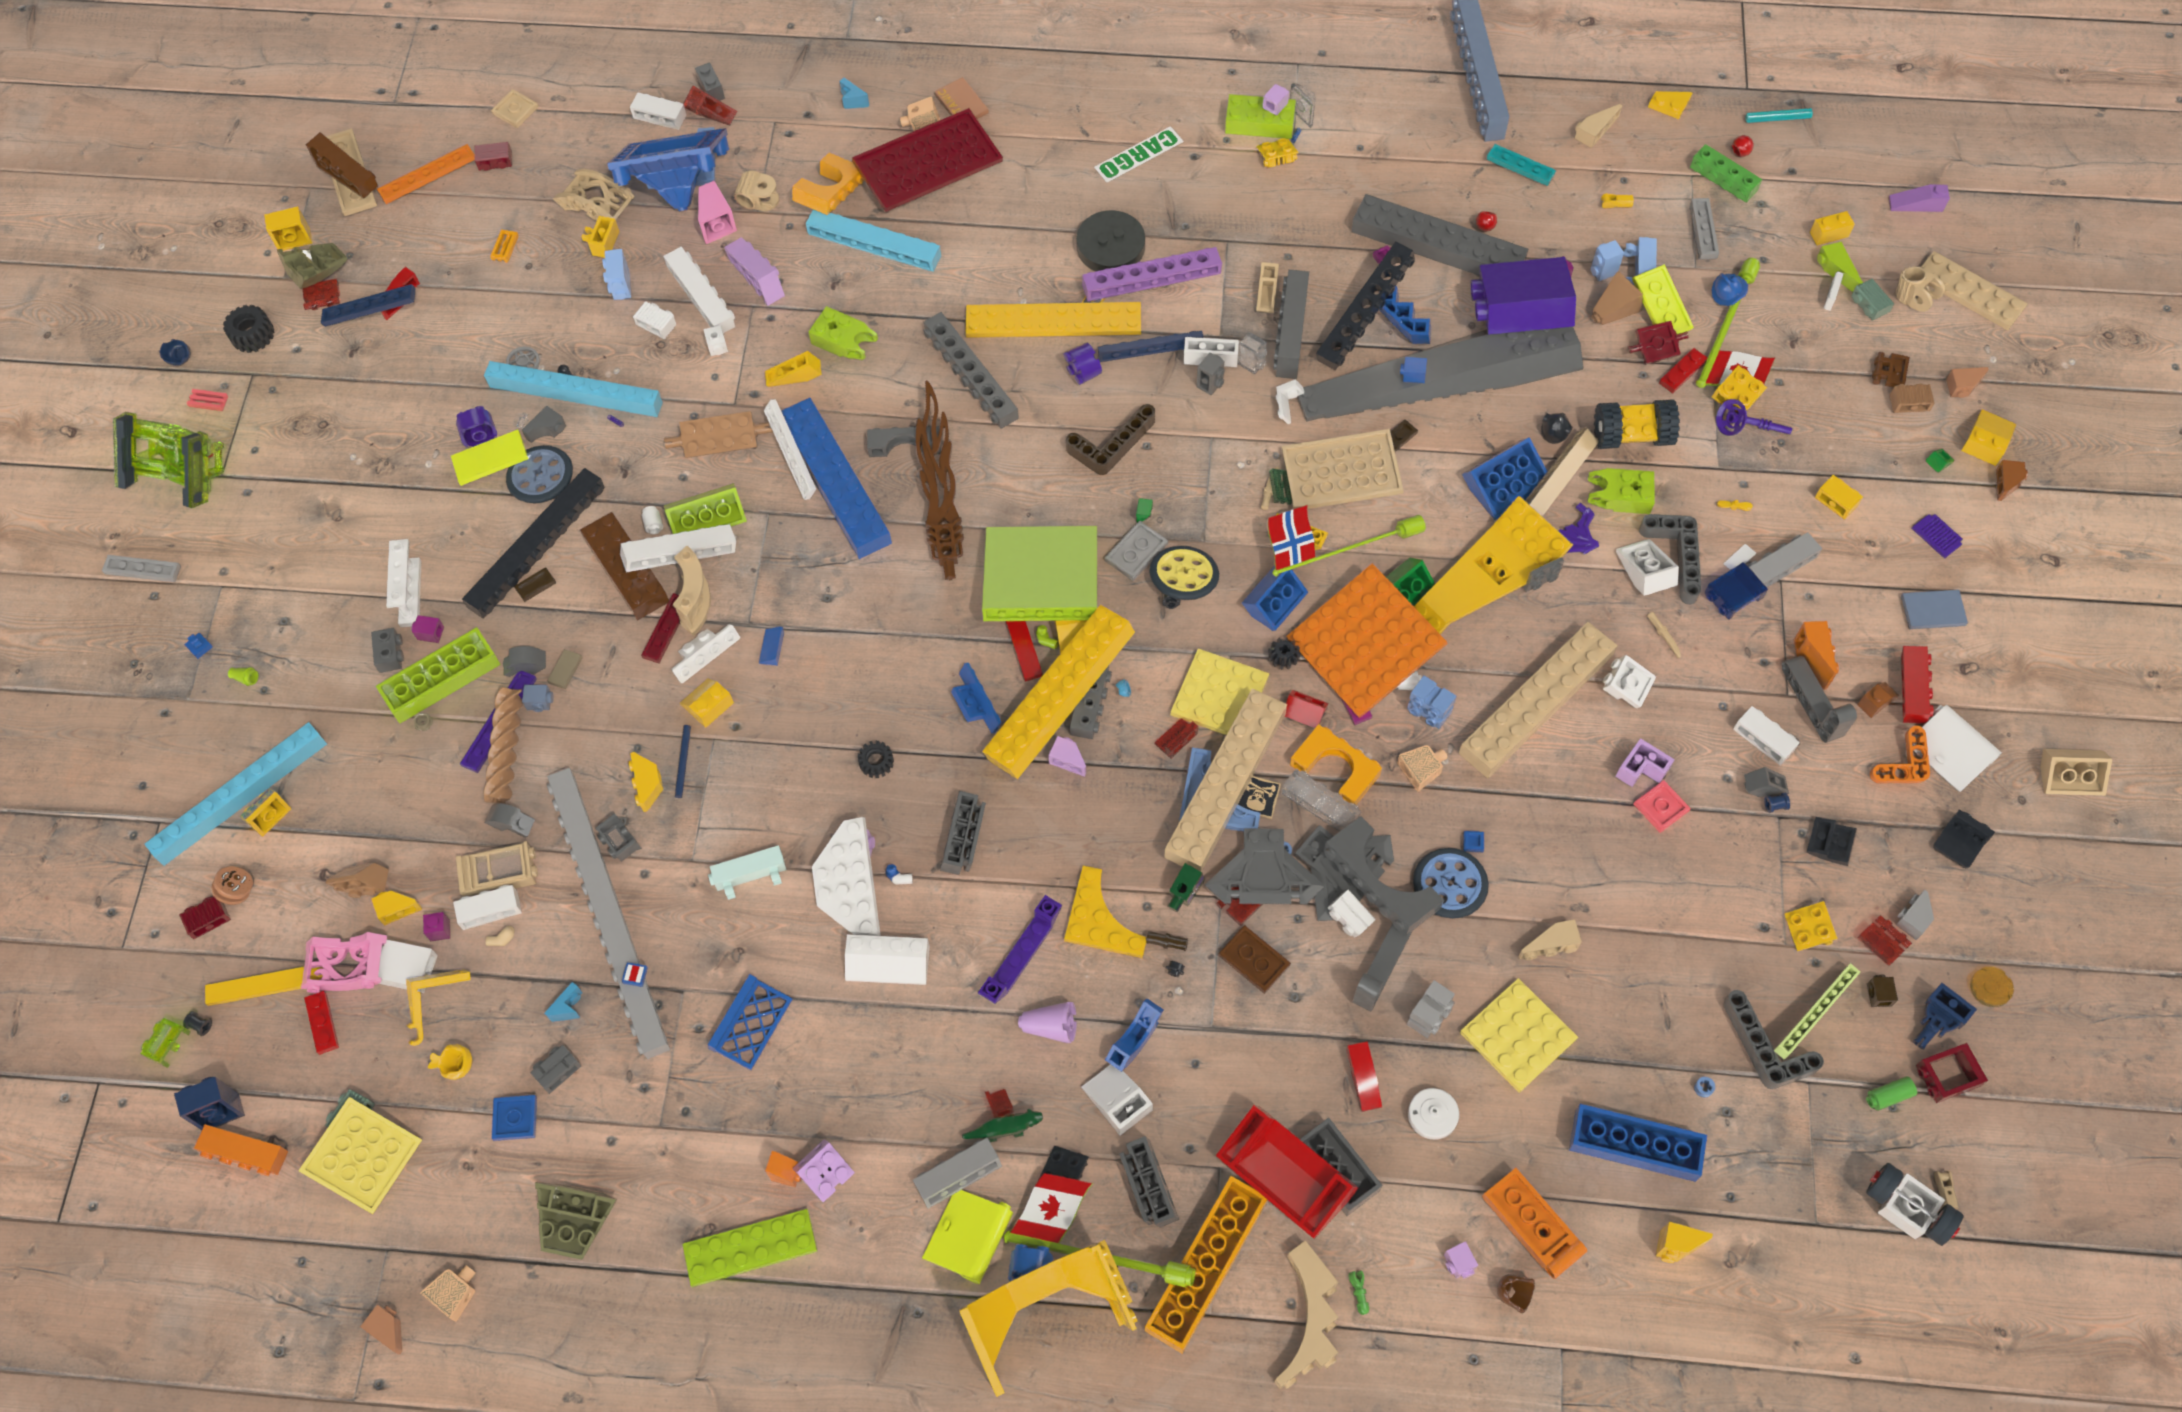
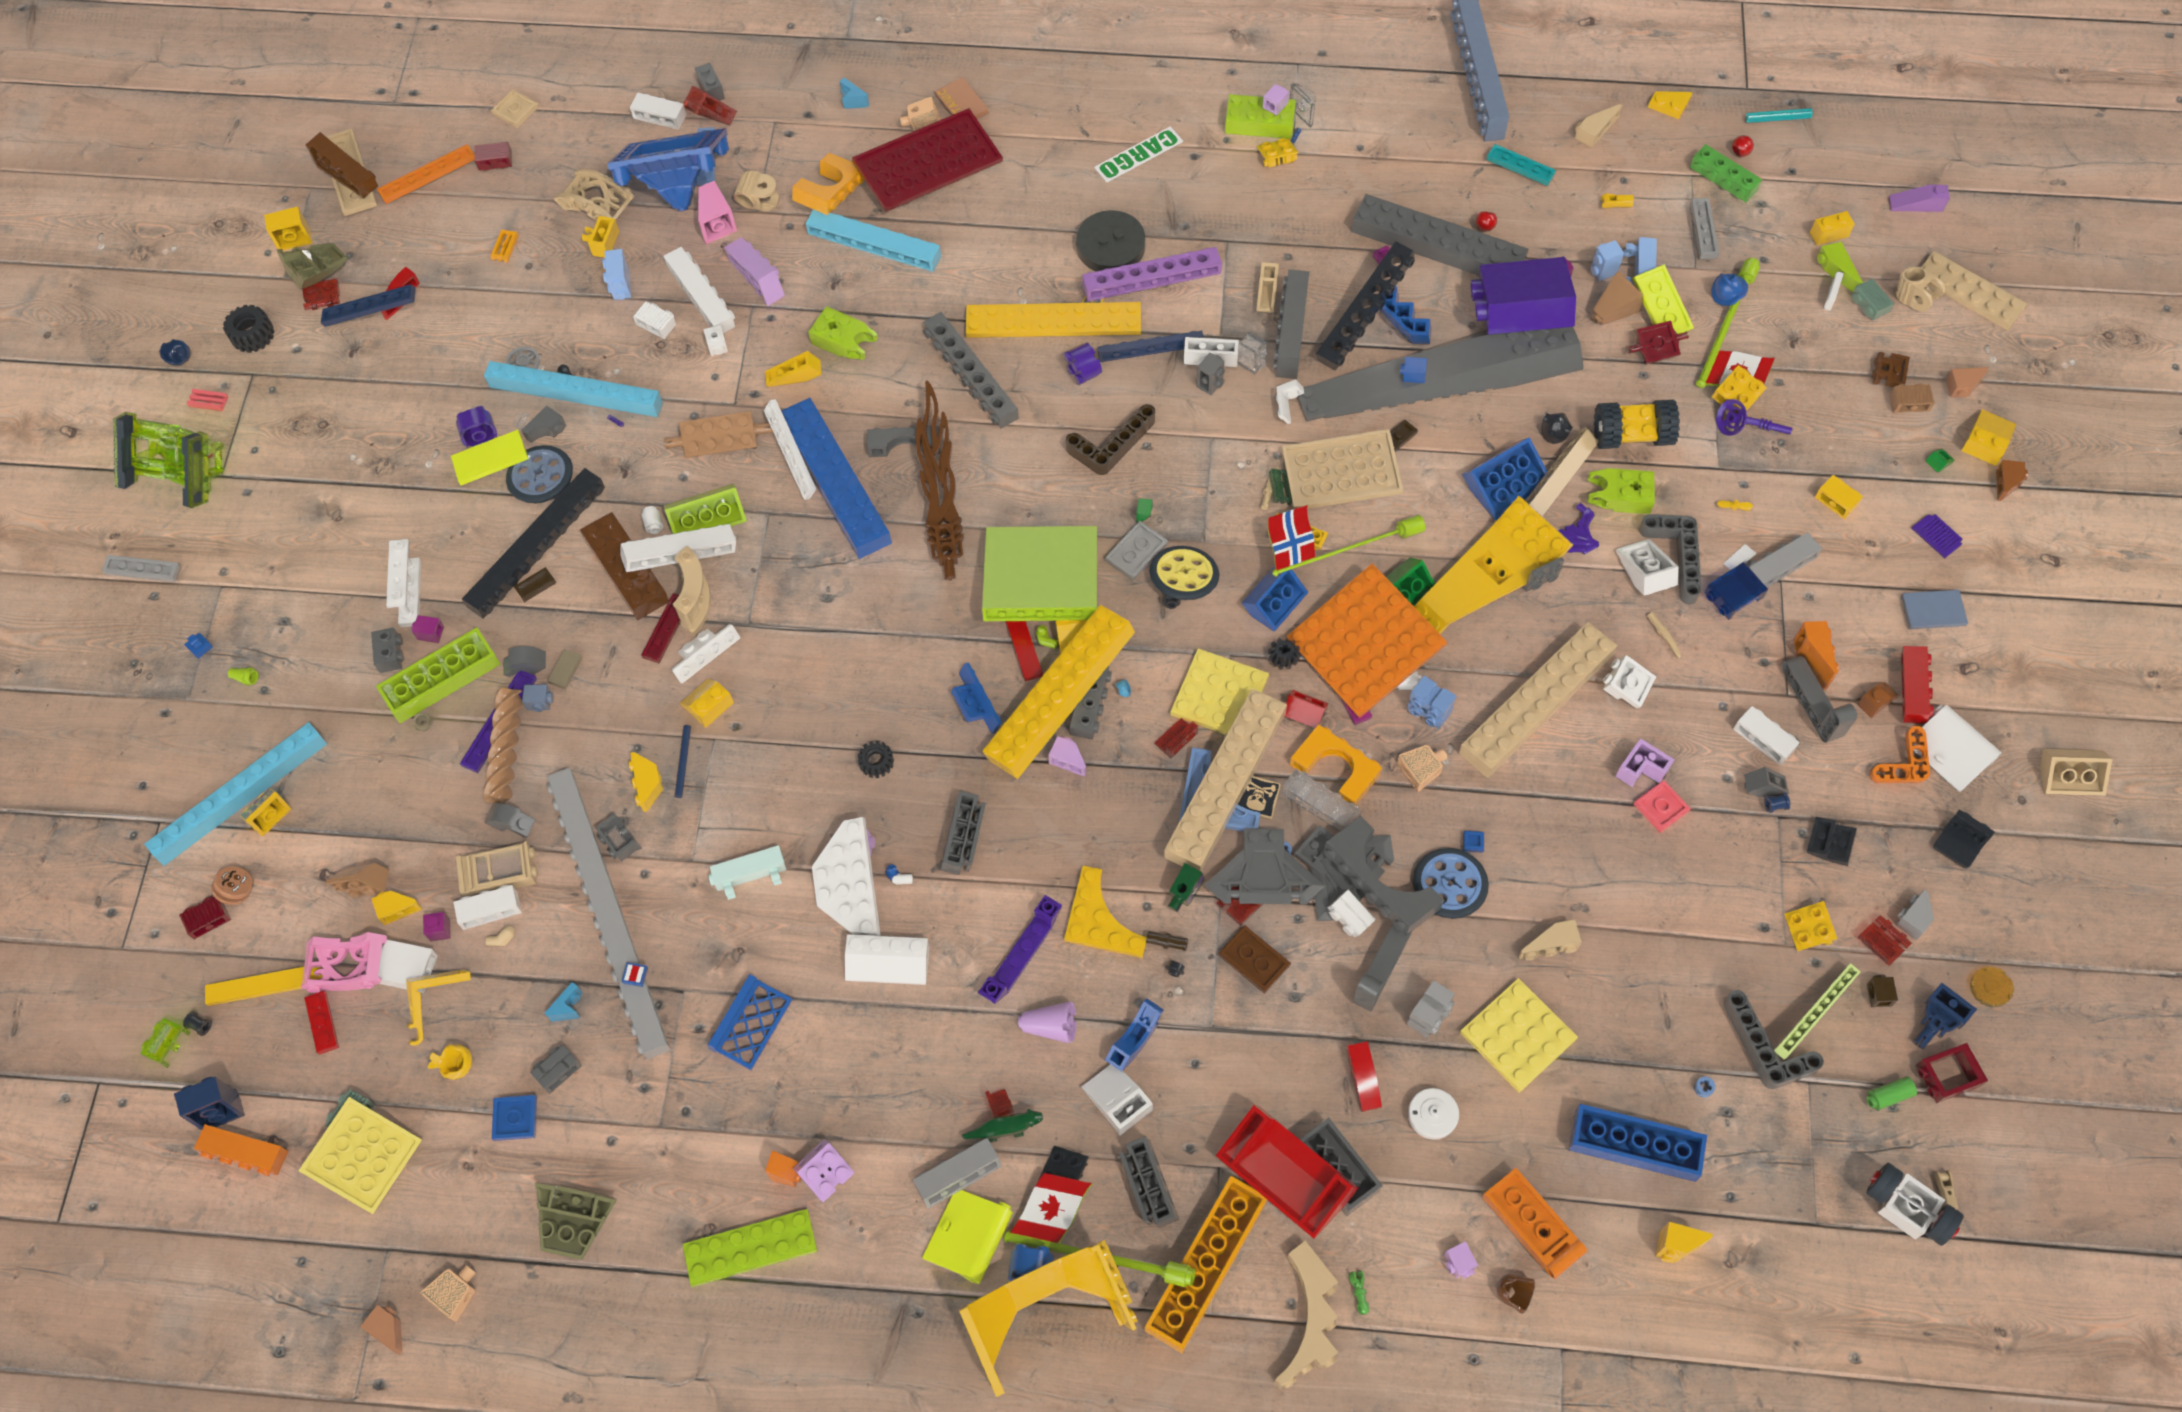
blue slope [759,627,784,666] -> none
red plate [1659,348,1708,394] -> none

